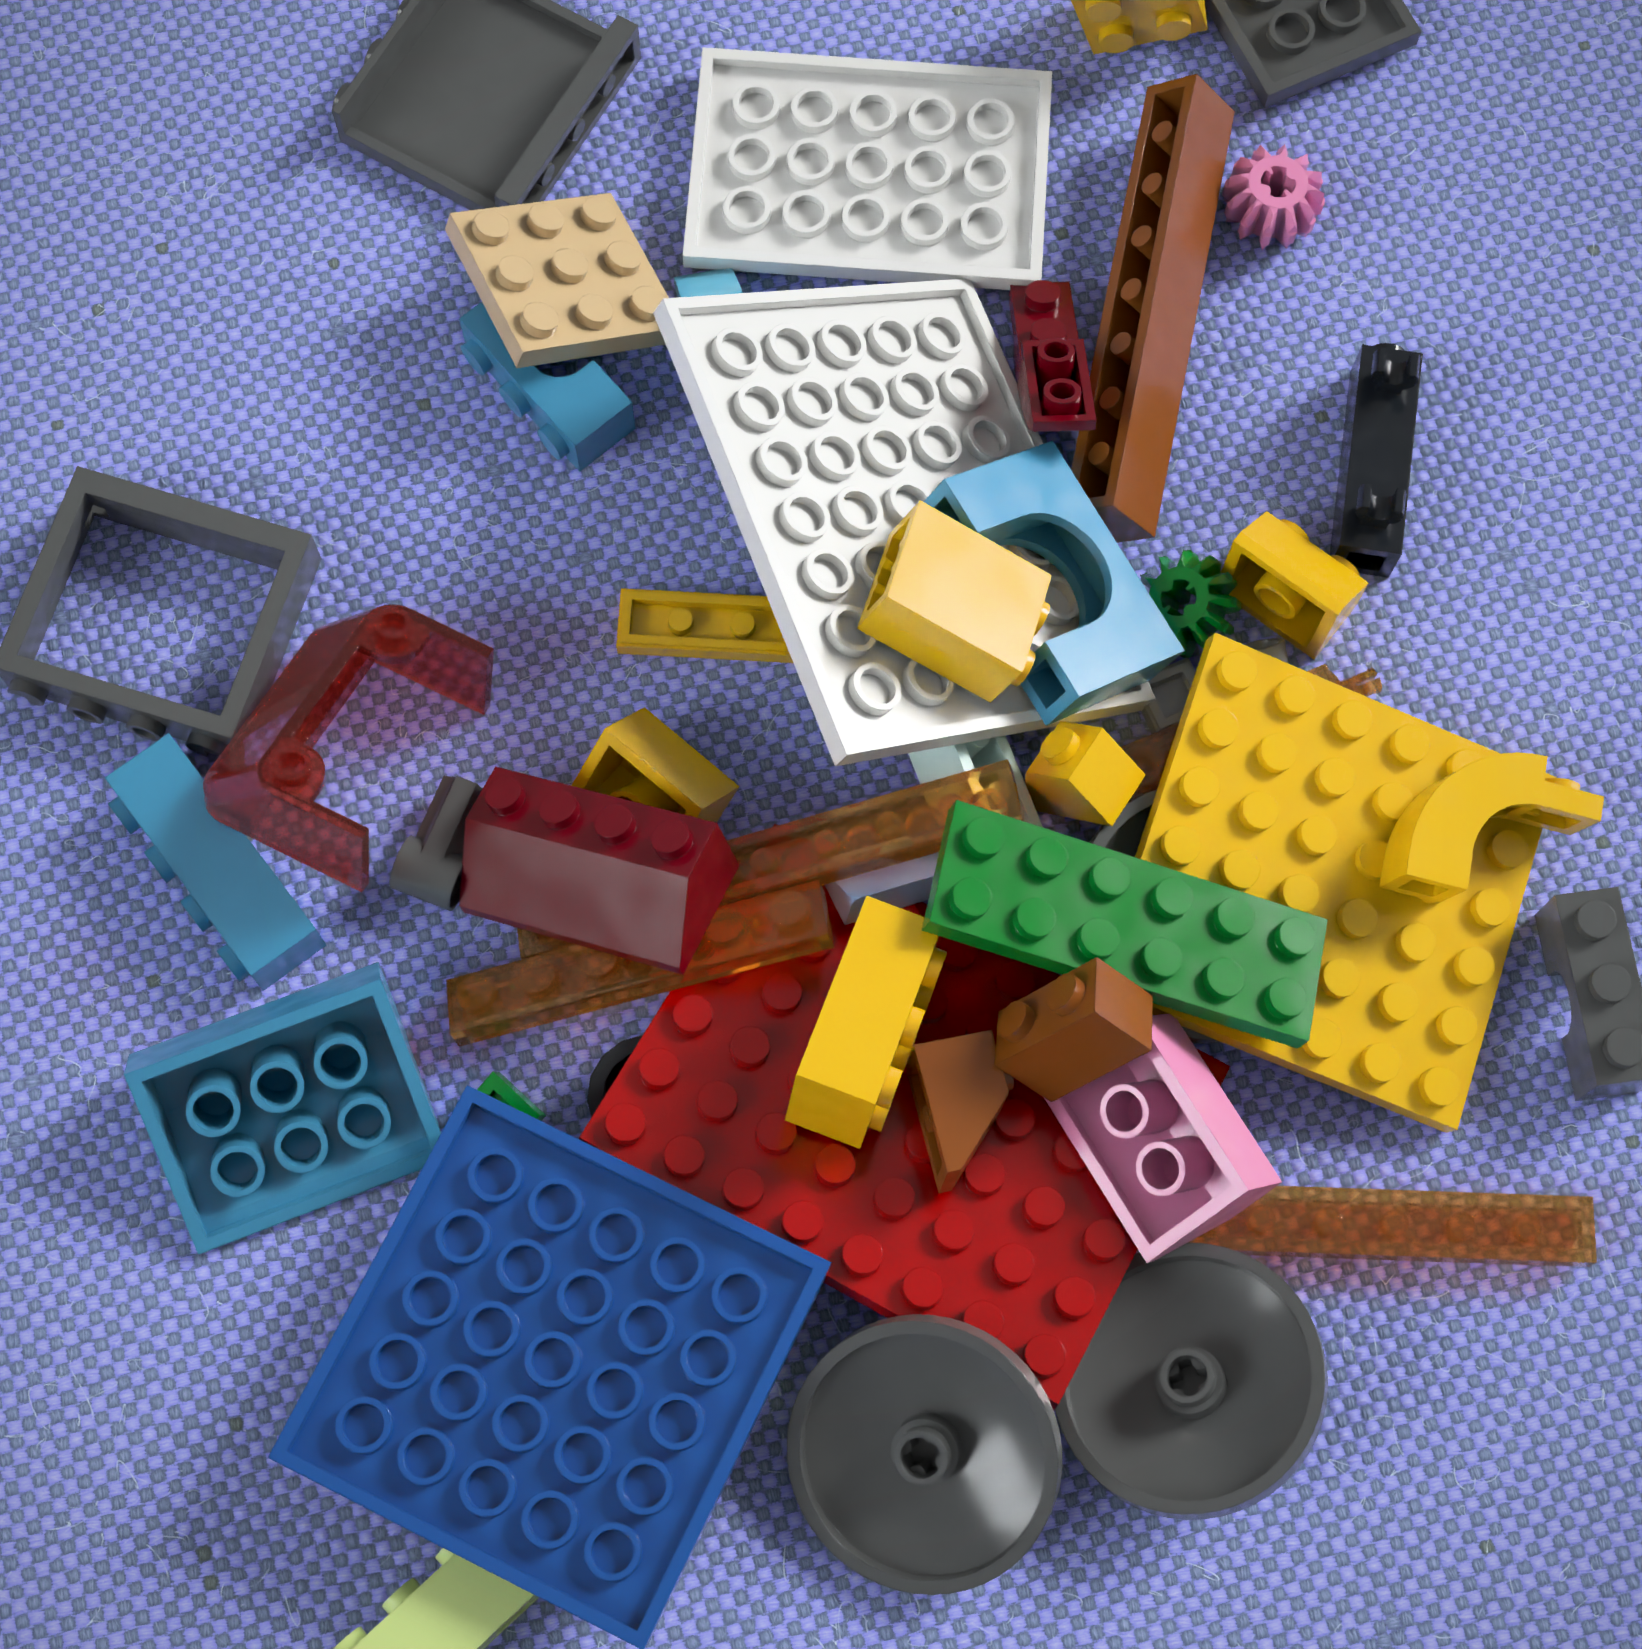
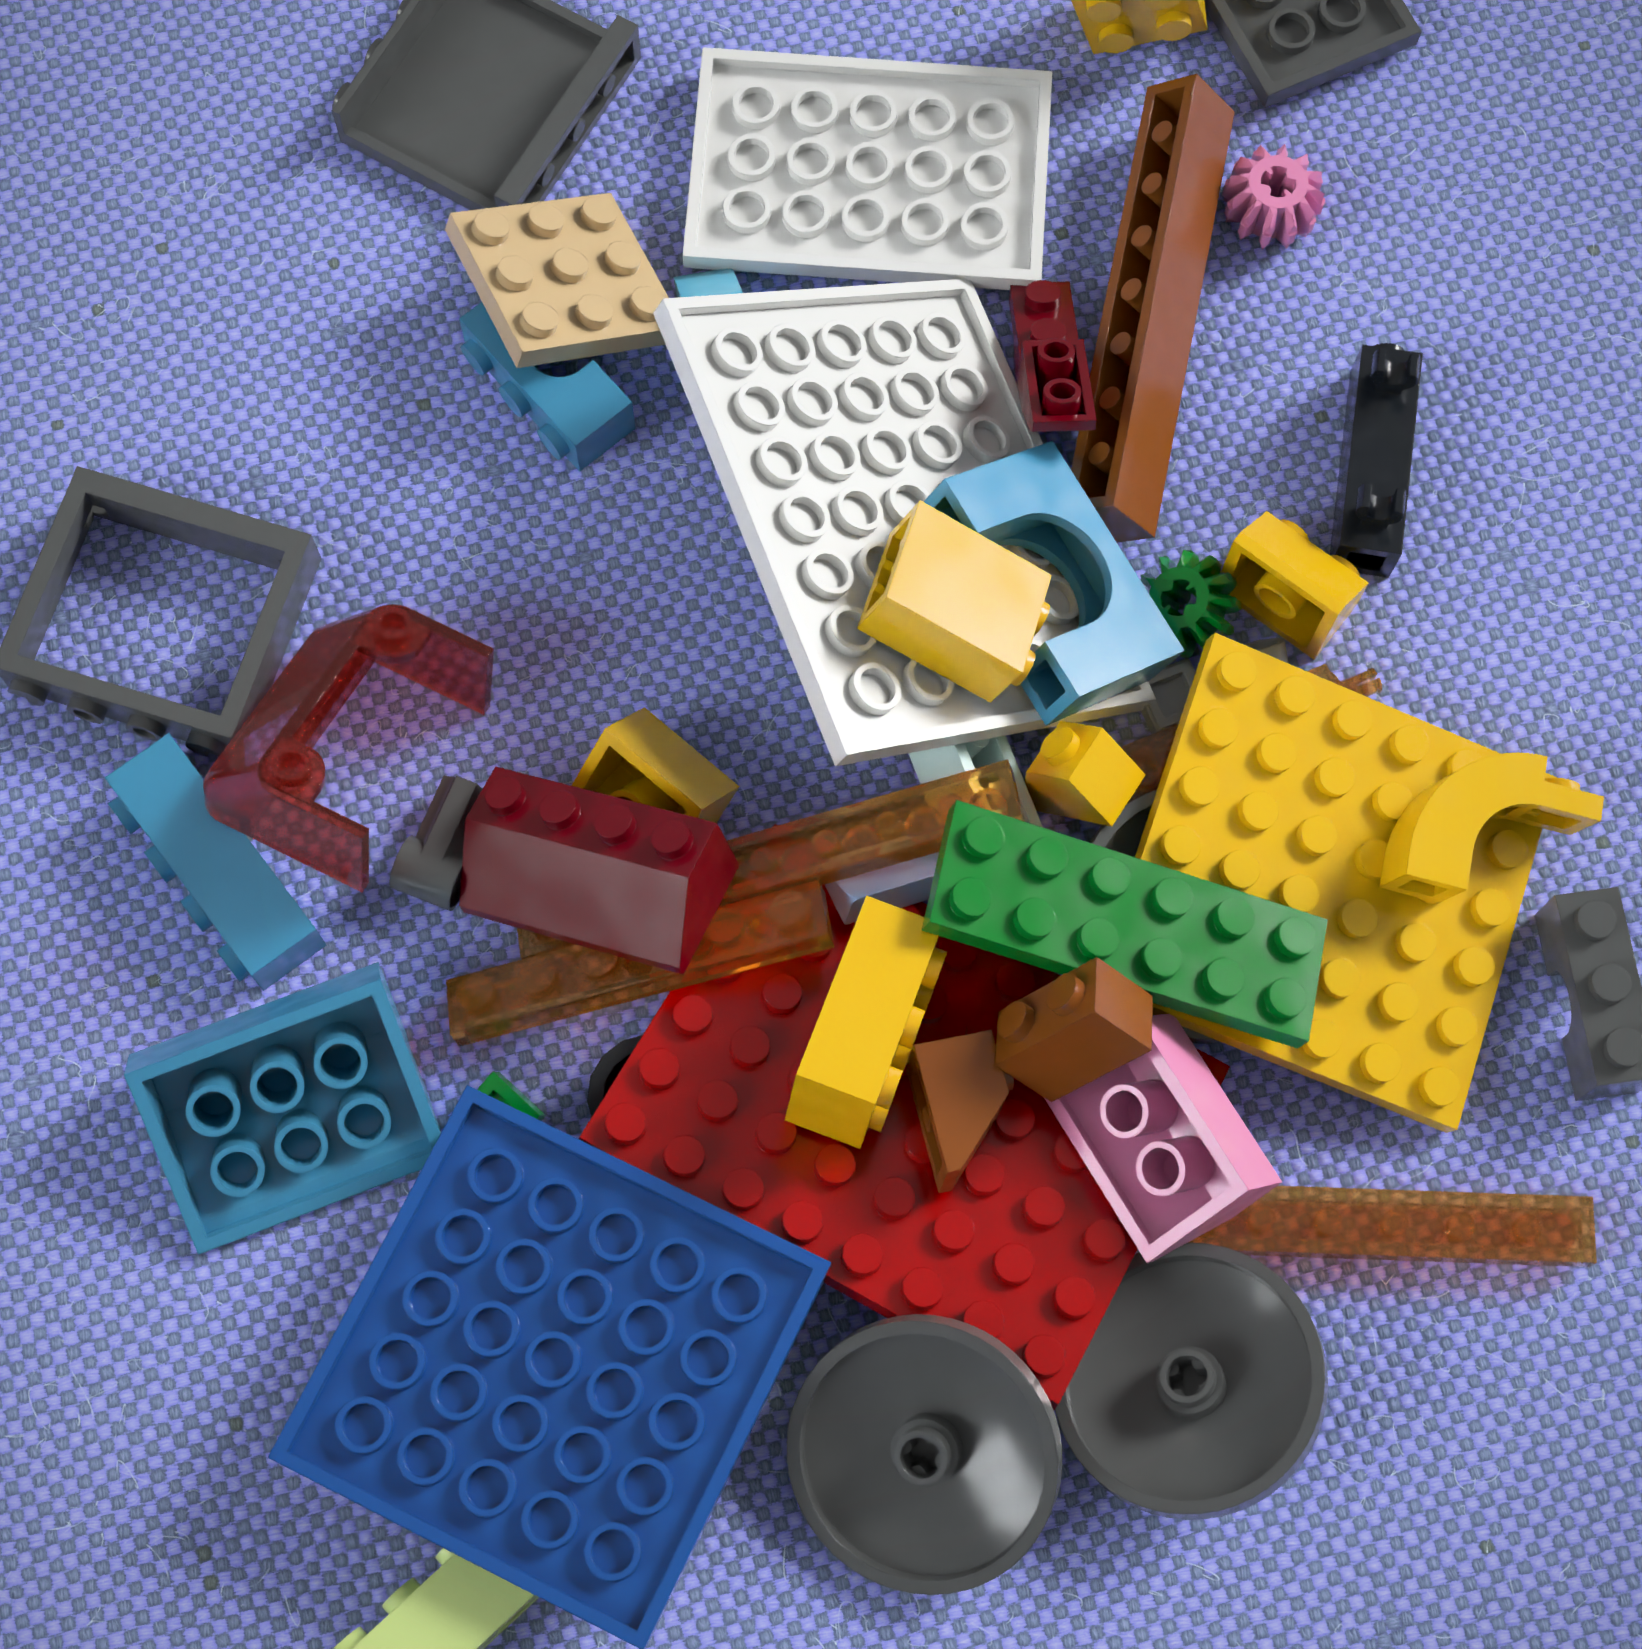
yellow tile [616,588,793,663] -> none

